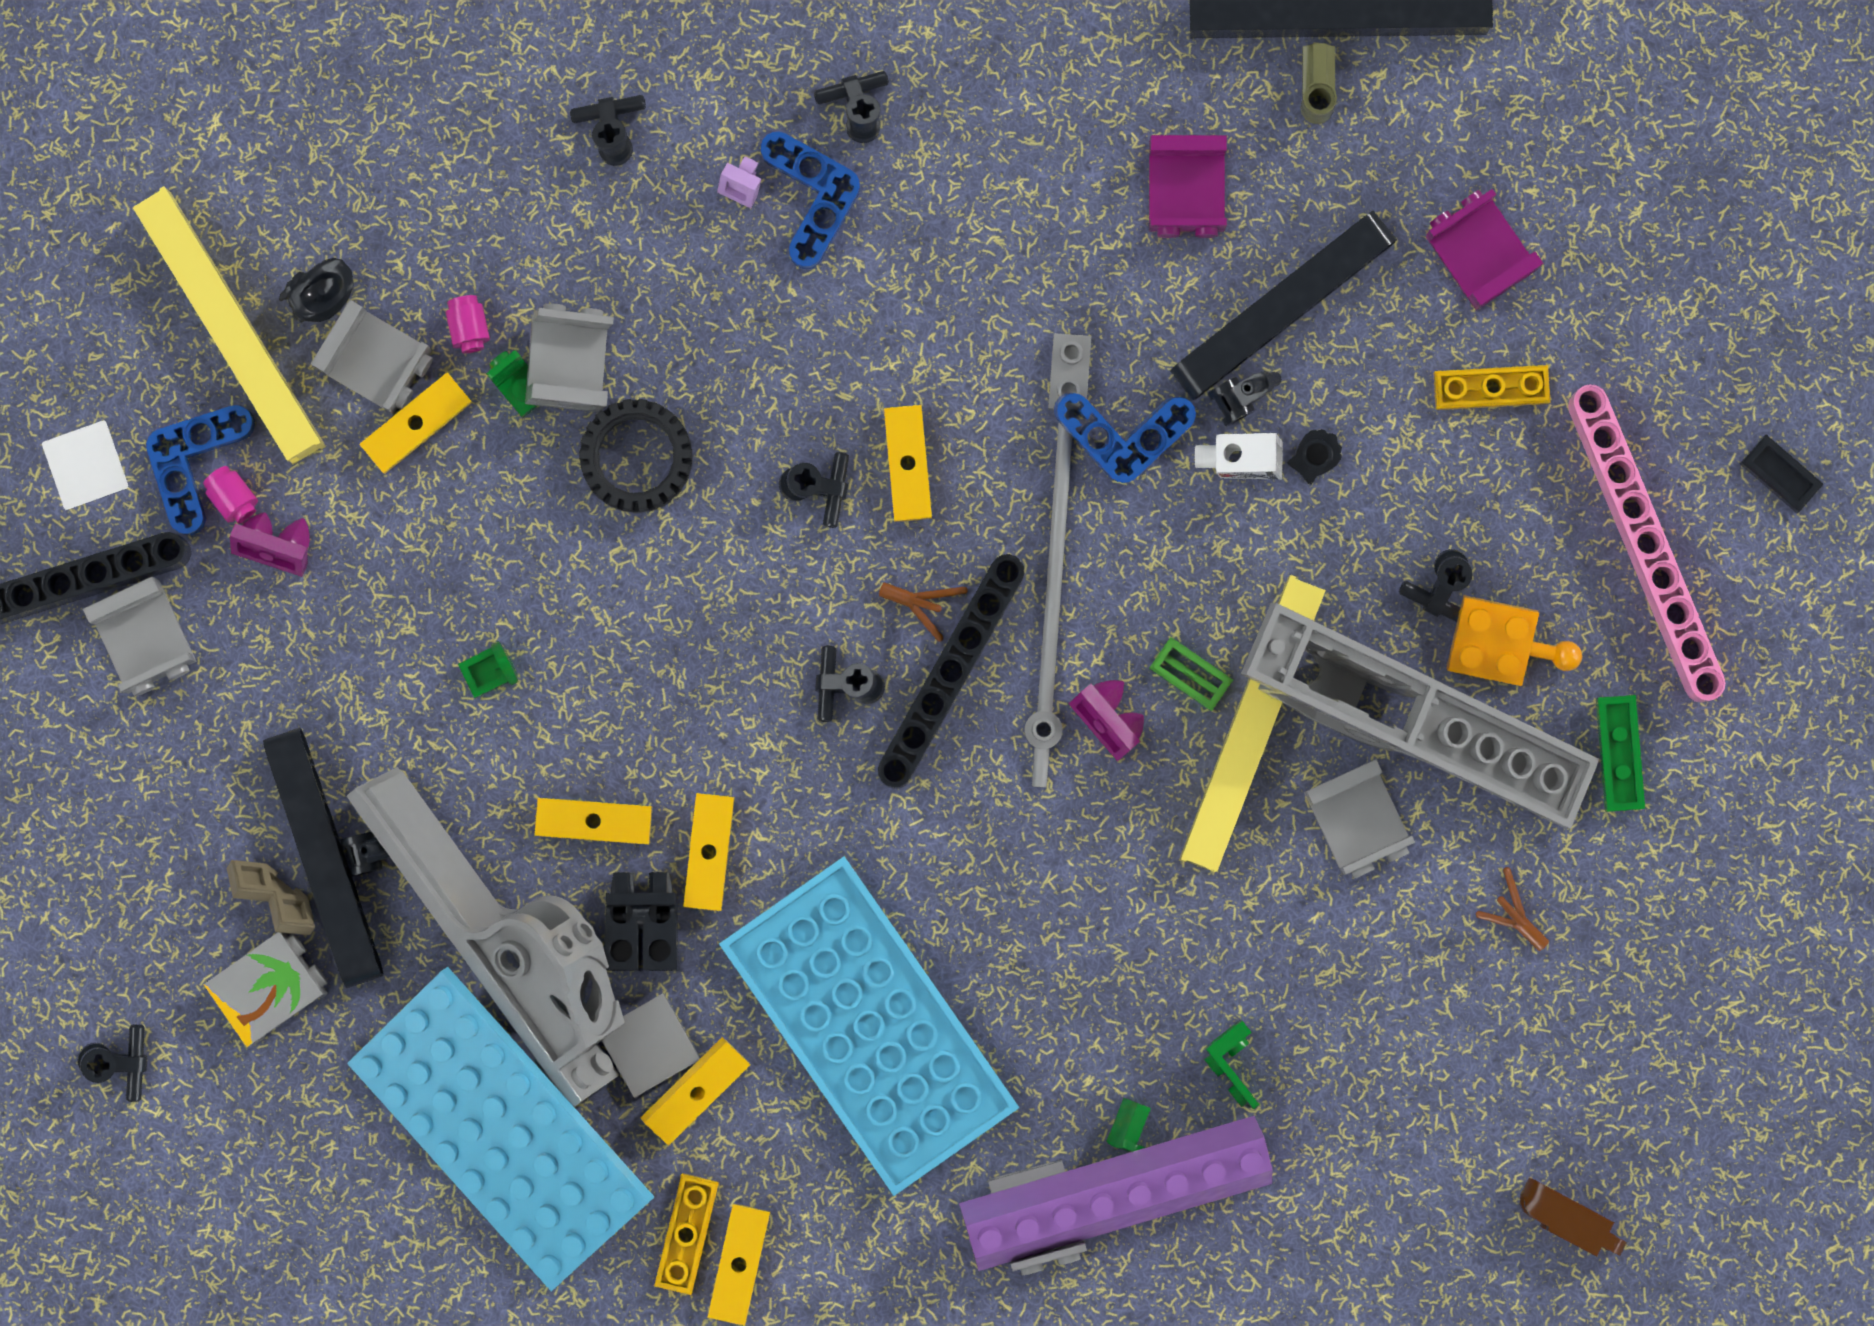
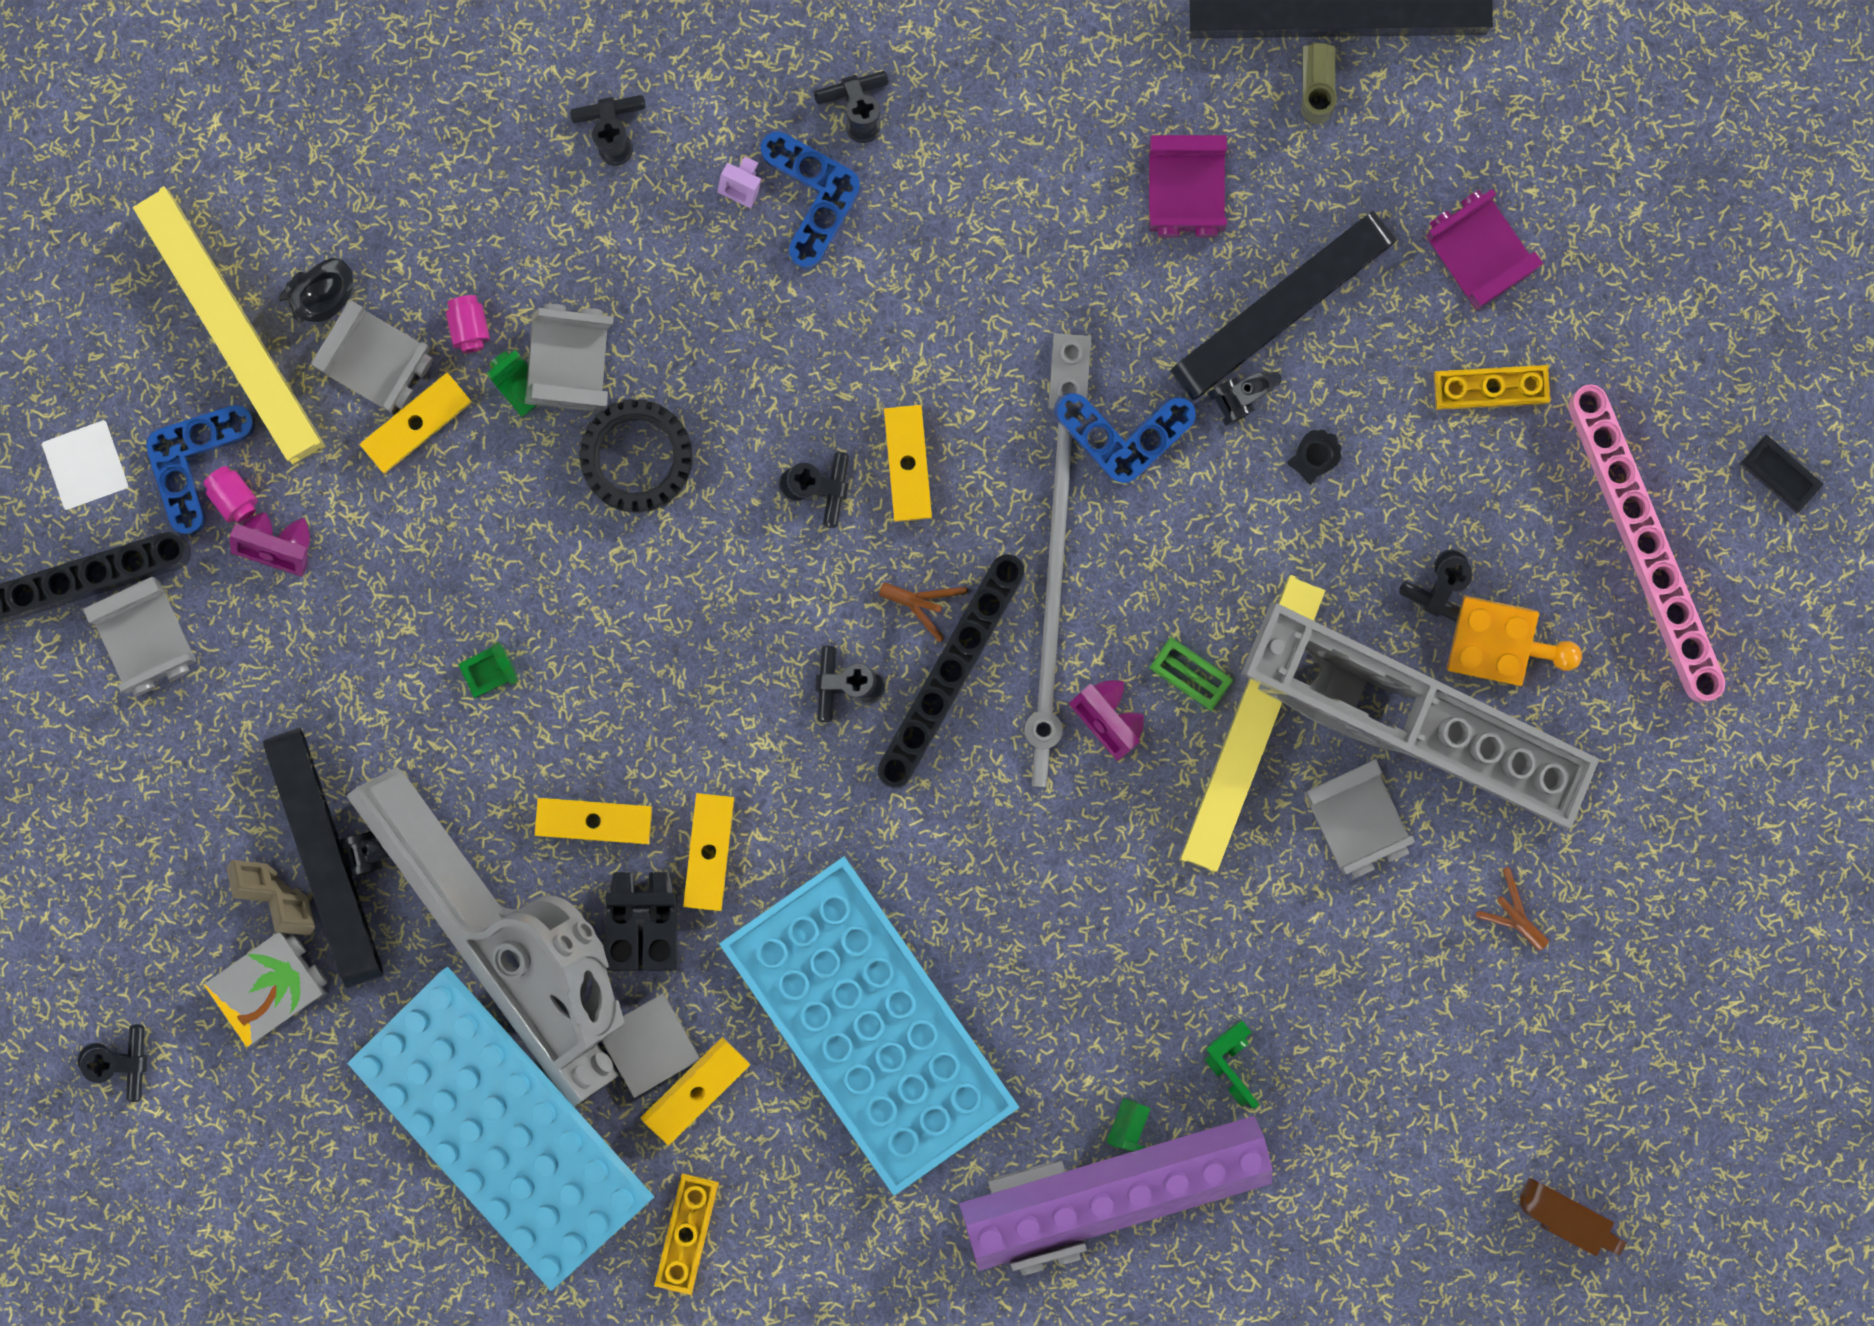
yellow tile [707,1203,771,1326] -> none
white torso [1195,433,1283,480] -> none
green plate [1595,695,1645,812] -> none

